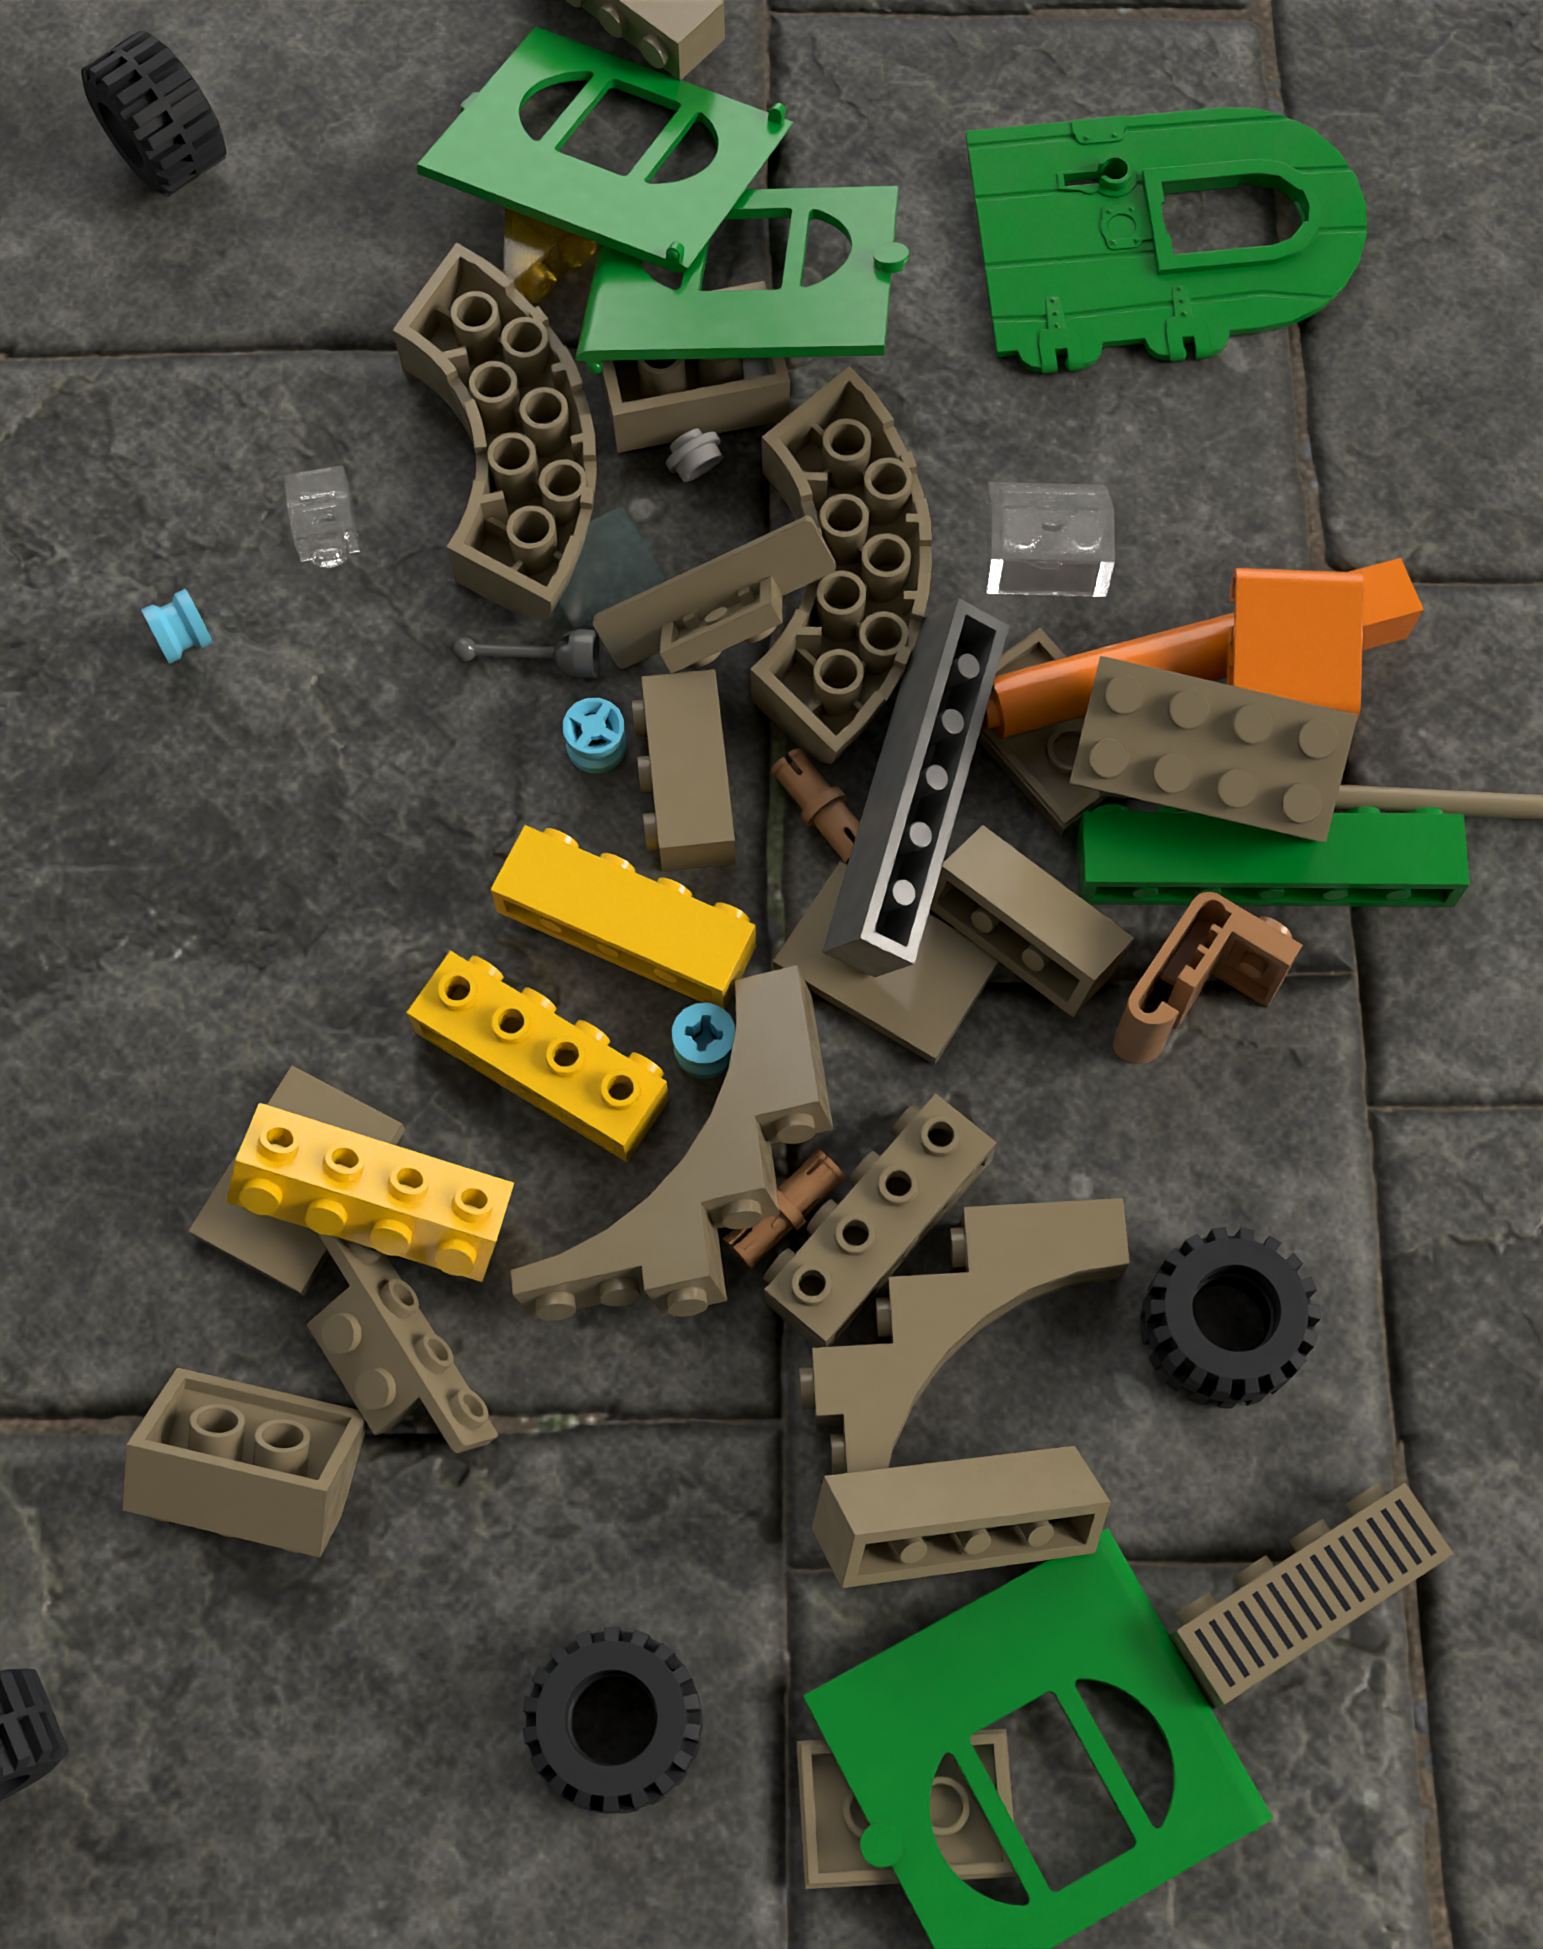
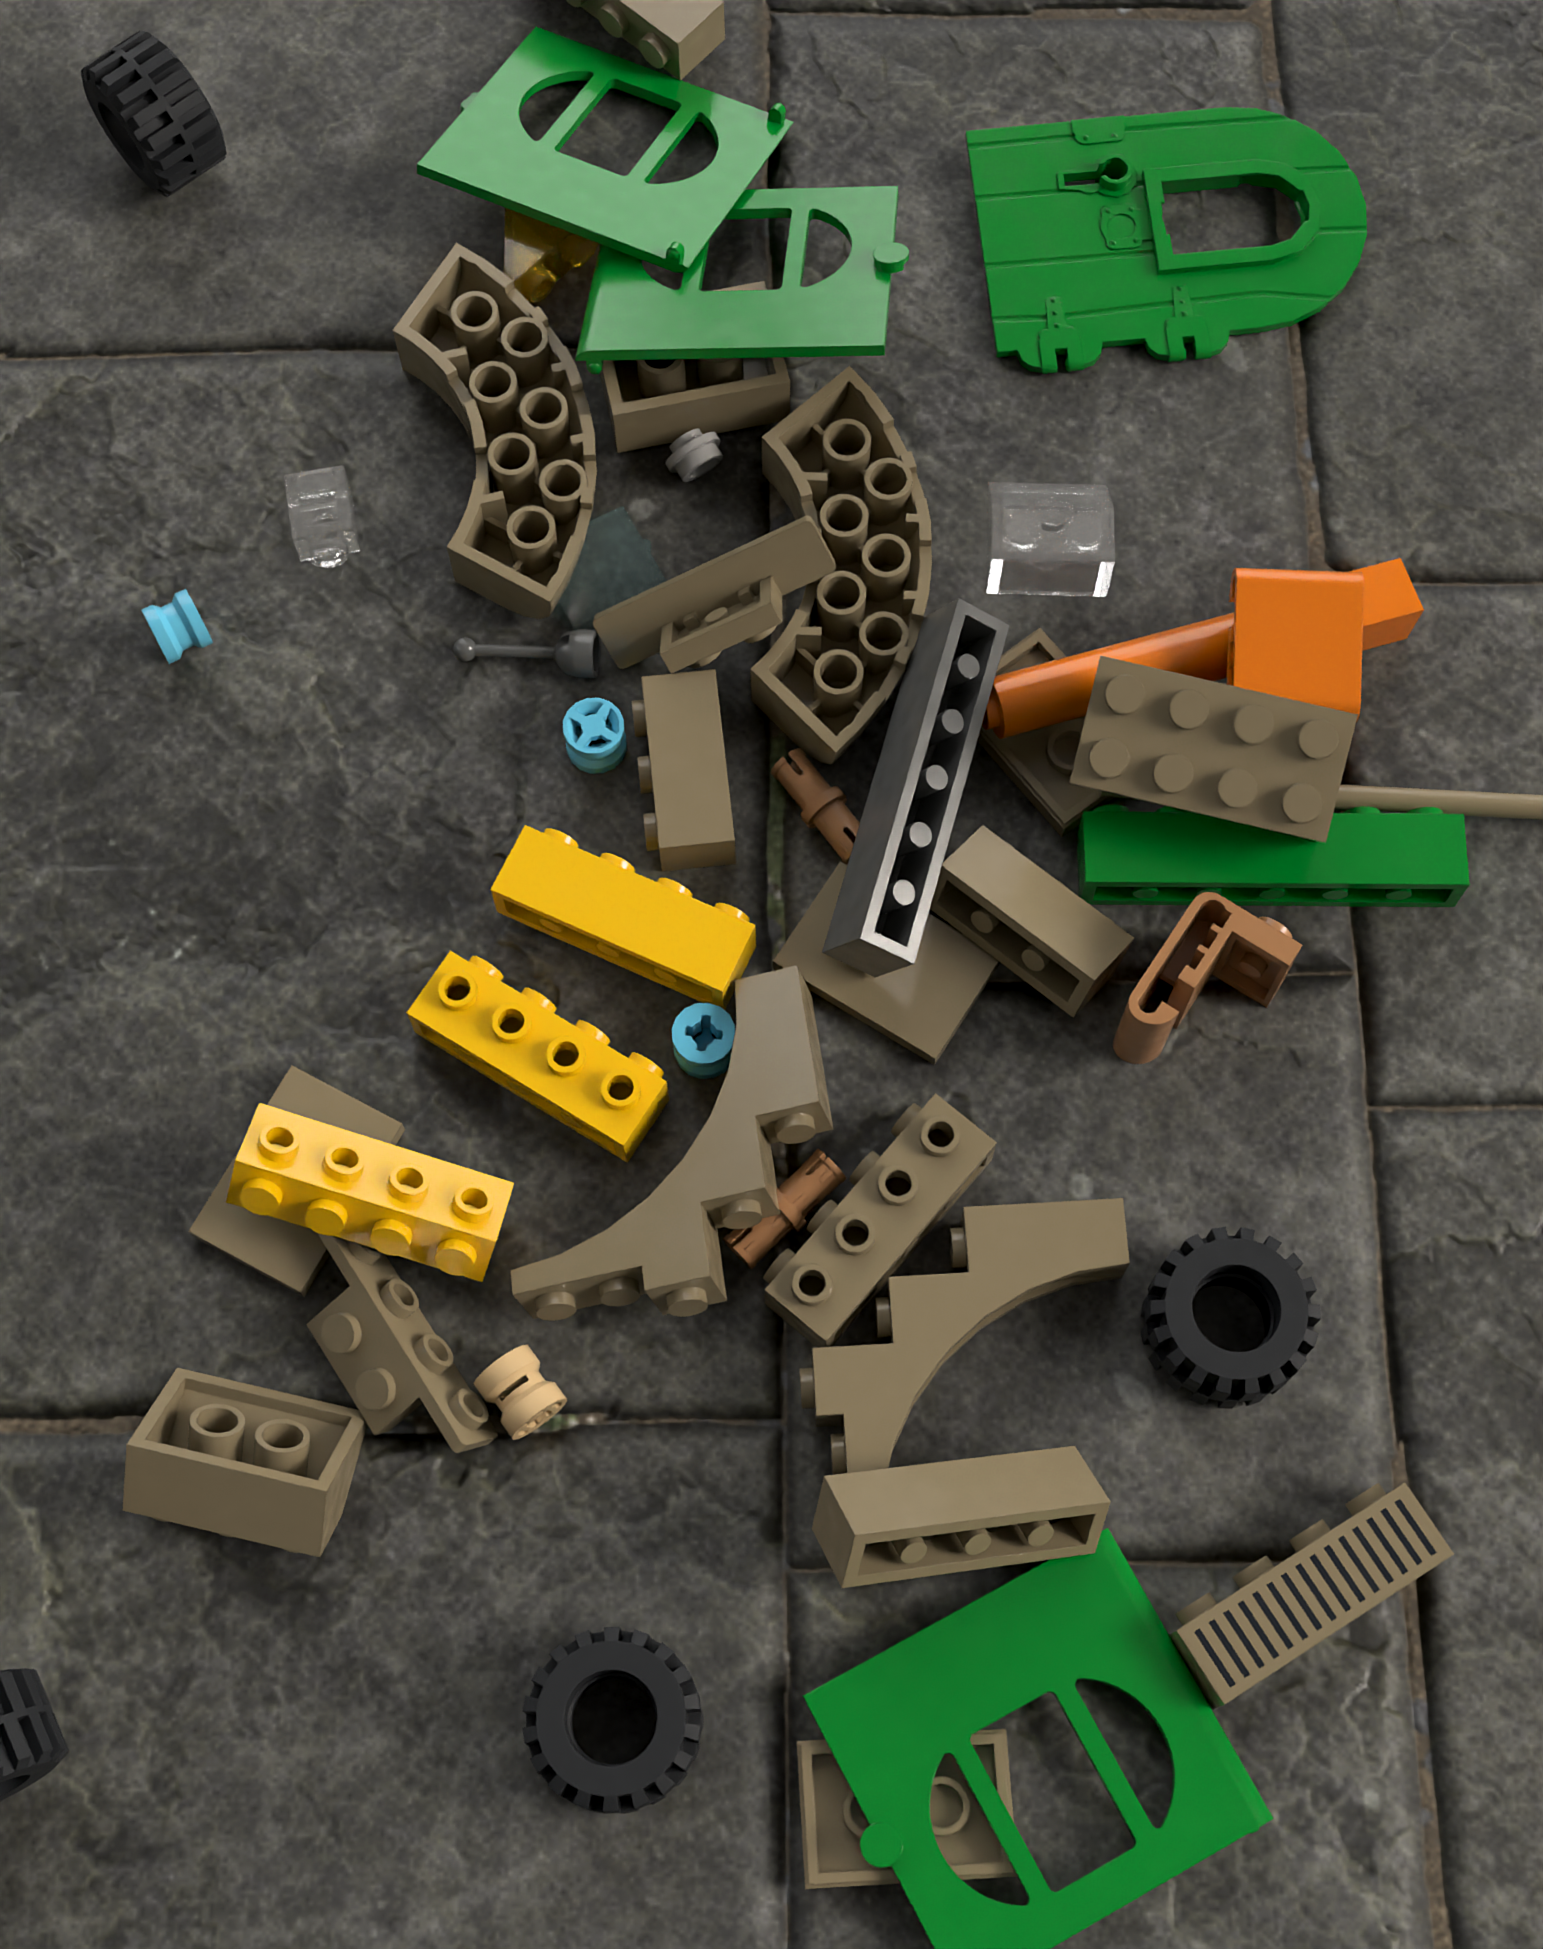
none -> tan wheel [474,1345,567,1440]

